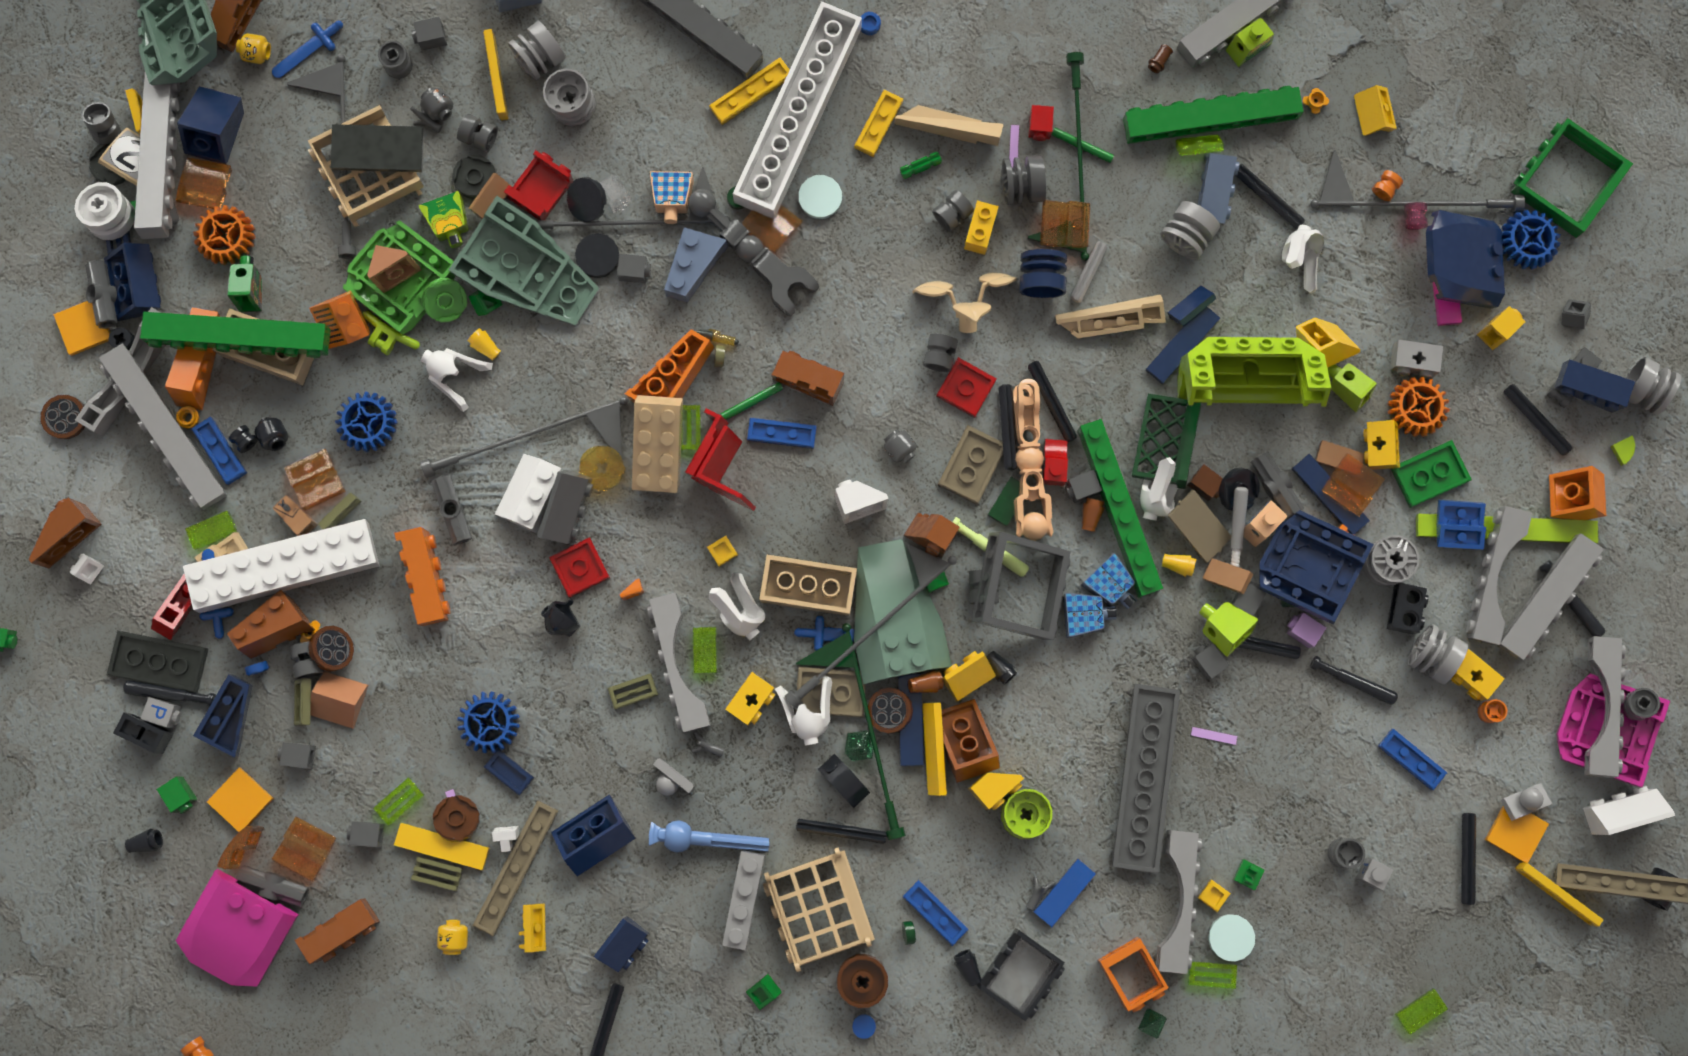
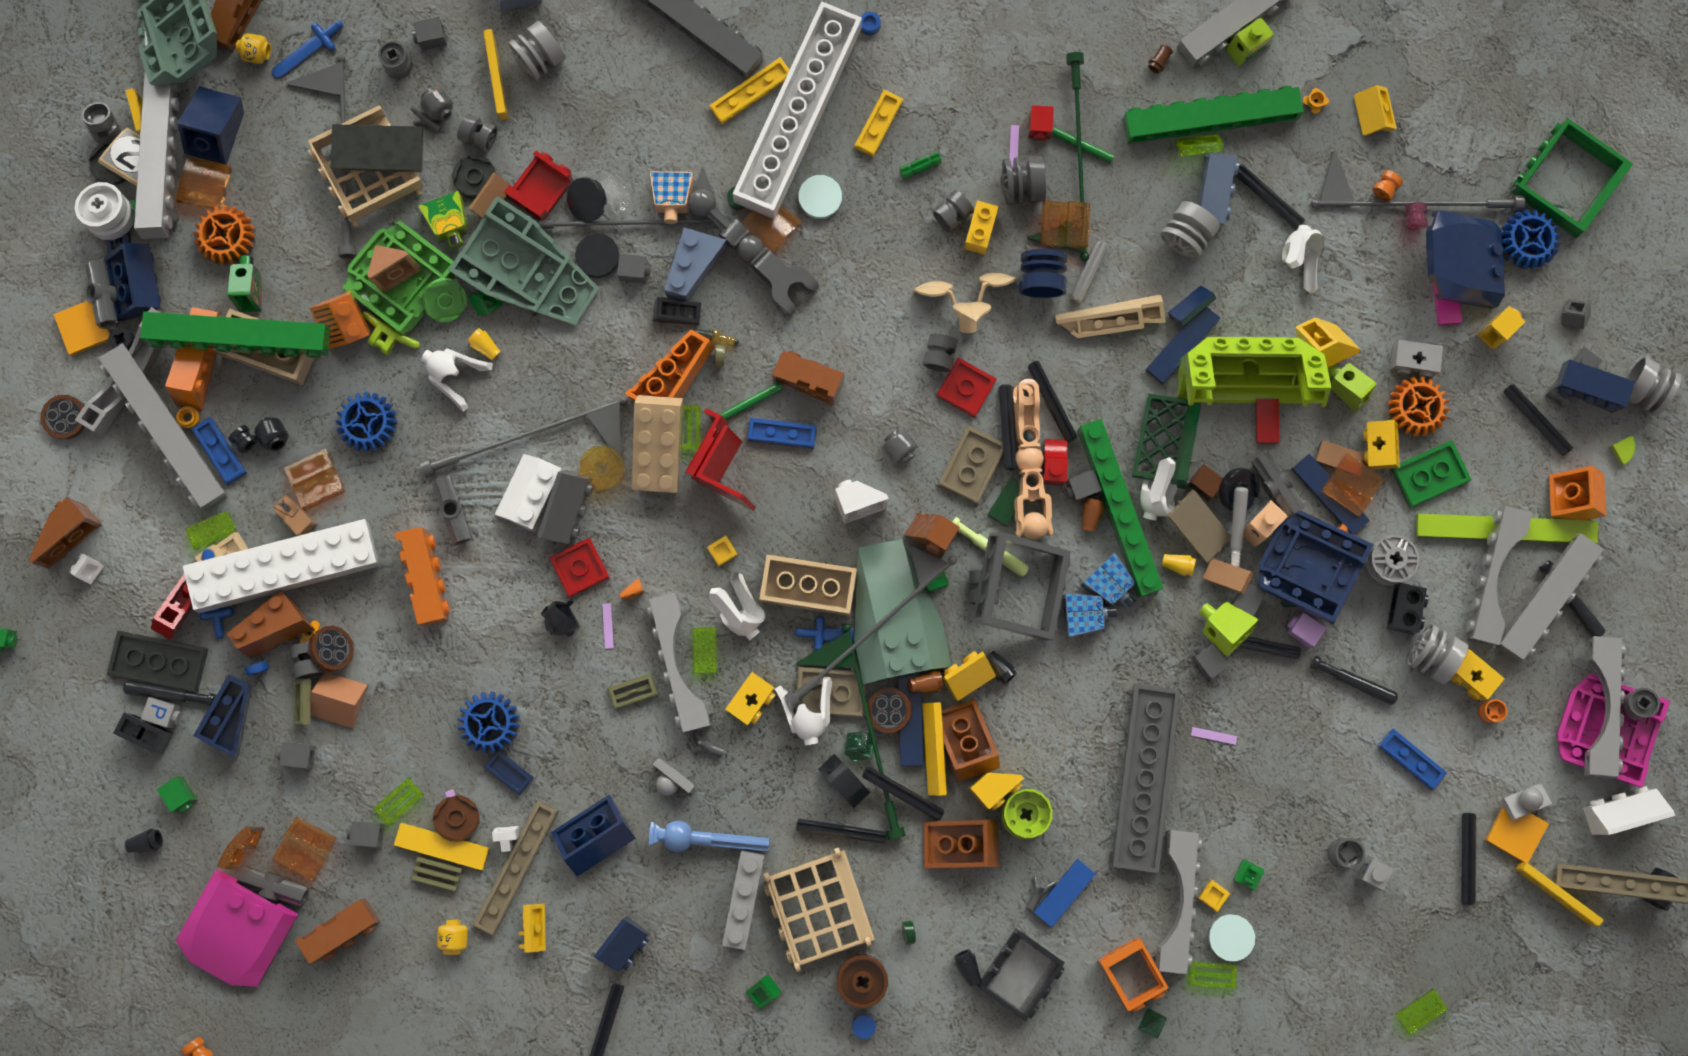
light orange tile [207,767,274,833] -> none
olive tile [318,493,361,530] -> none
light grey wheel [543,68,596,126] -> none
tan wedge [895,105,1003,146] -> none
blue tile [903,880,968,946] -> none
blue slope [1437,500,1486,550] -> none
none -> lavender piece [602,603,614,649]
none -> black slope [653,297,701,325]
none -> black axle [862,767,944,820]
none -> dark orange slope [923,820,999,869]
none -> red tile [1255,399,1280,444]

